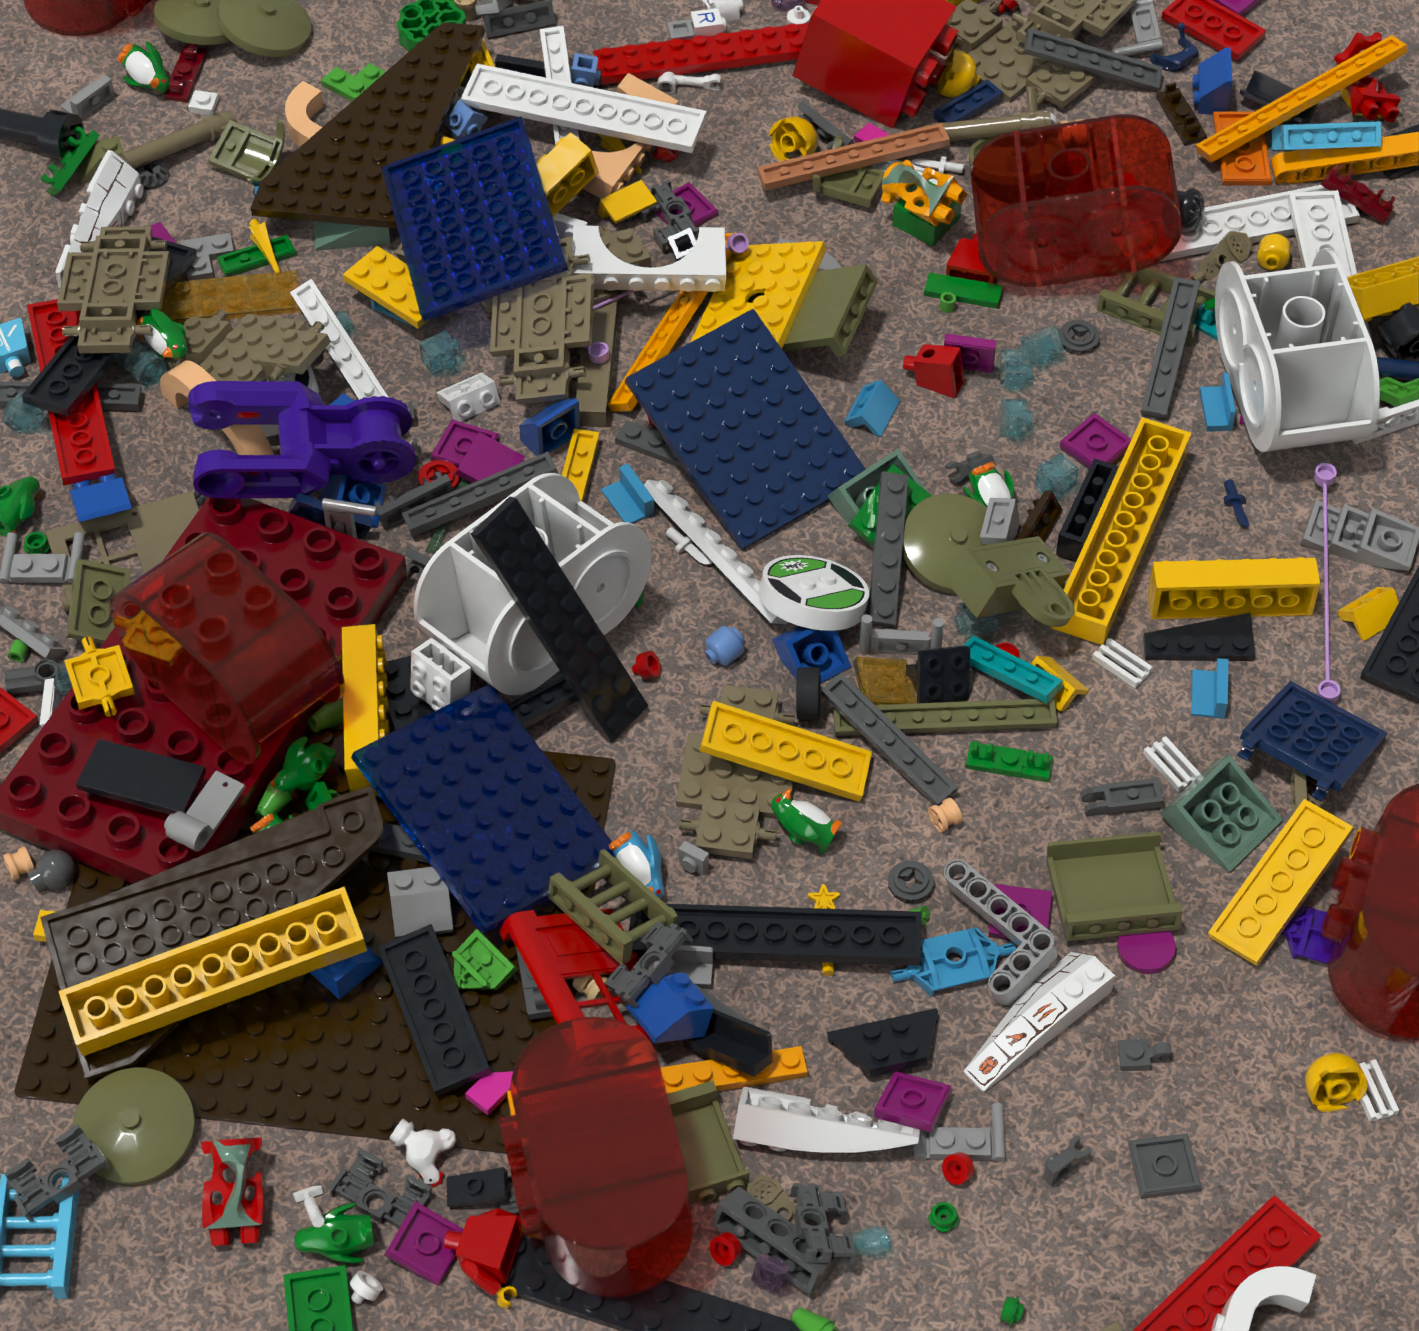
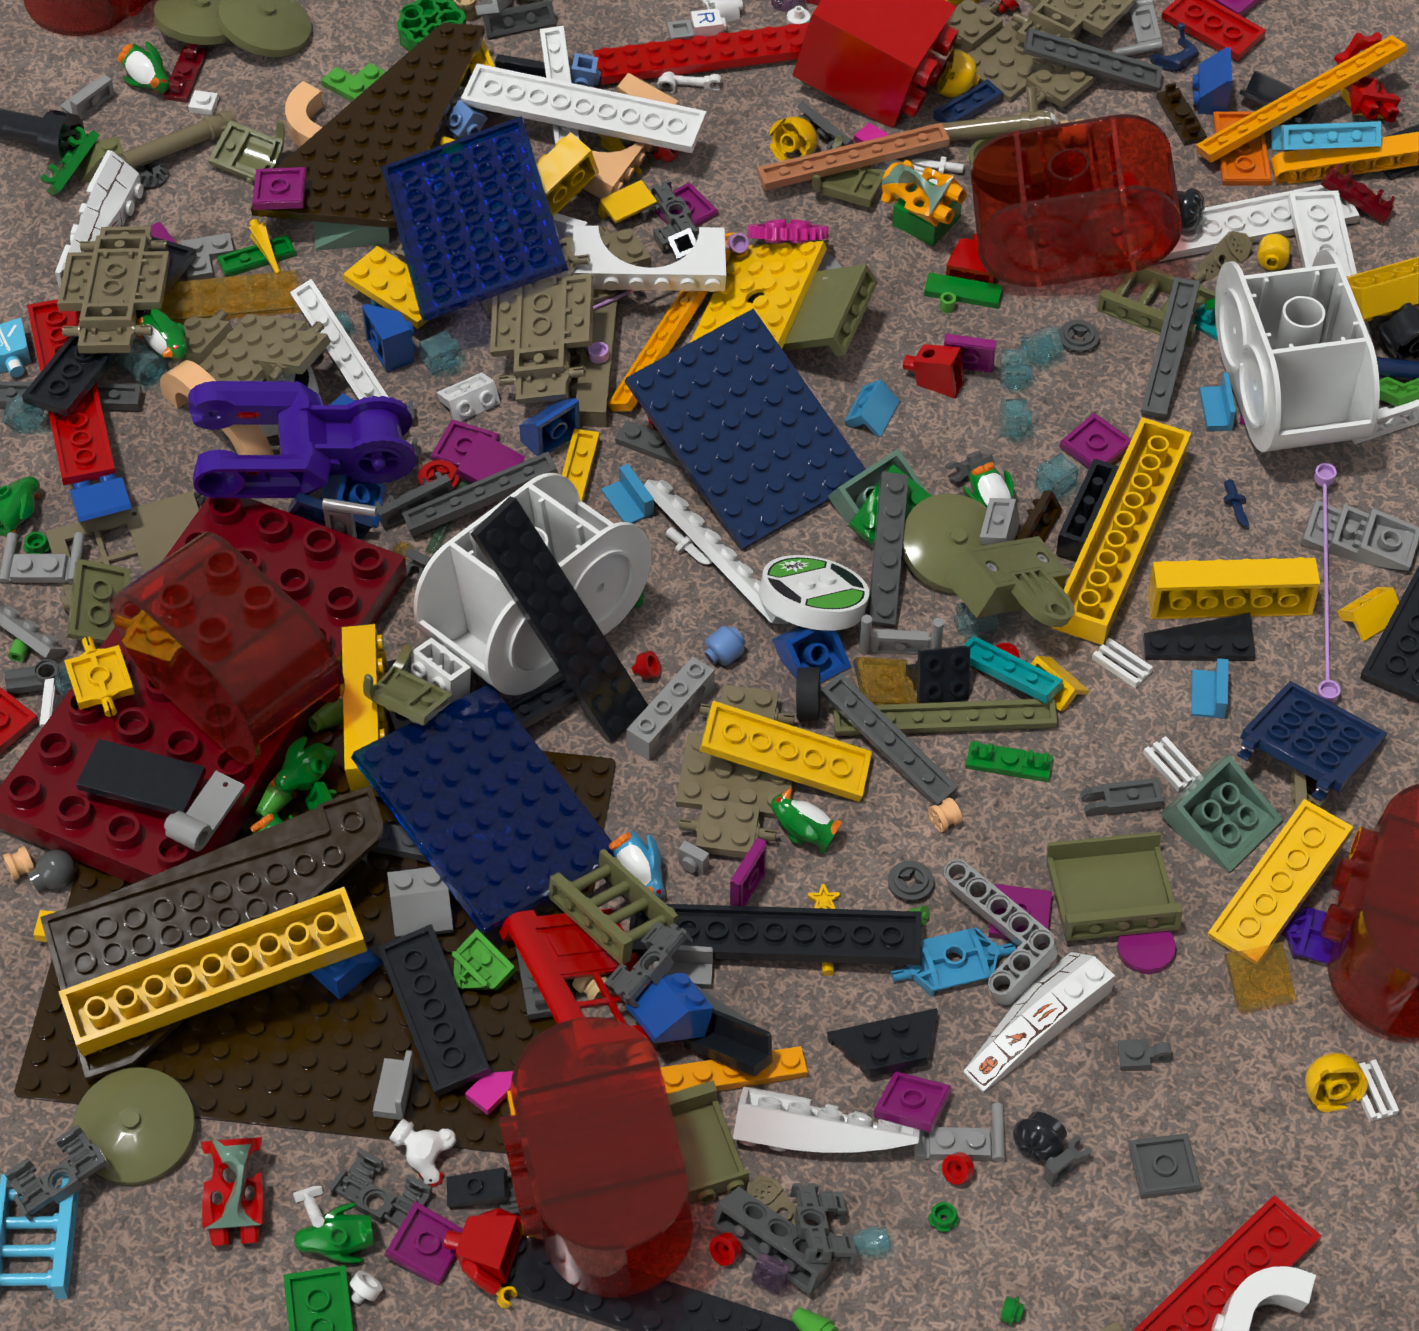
none -> magenta plate [252,167,307,210]
none -> blue slope [362,304,416,373]
none -> olive piece [363,644,453,725]
none -> light grey panel [373,1050,415,1120]
none -> clear yellow piece [392,541,414,560]
none -> light grey brick [627,656,715,761]
none -> magenta tile [730,837,767,906]
none -> dark pink gear [748,219,829,244]
none -> black piece [1013,1112,1067,1163]
none -> clear yellow tile [1224,942,1296,1012]

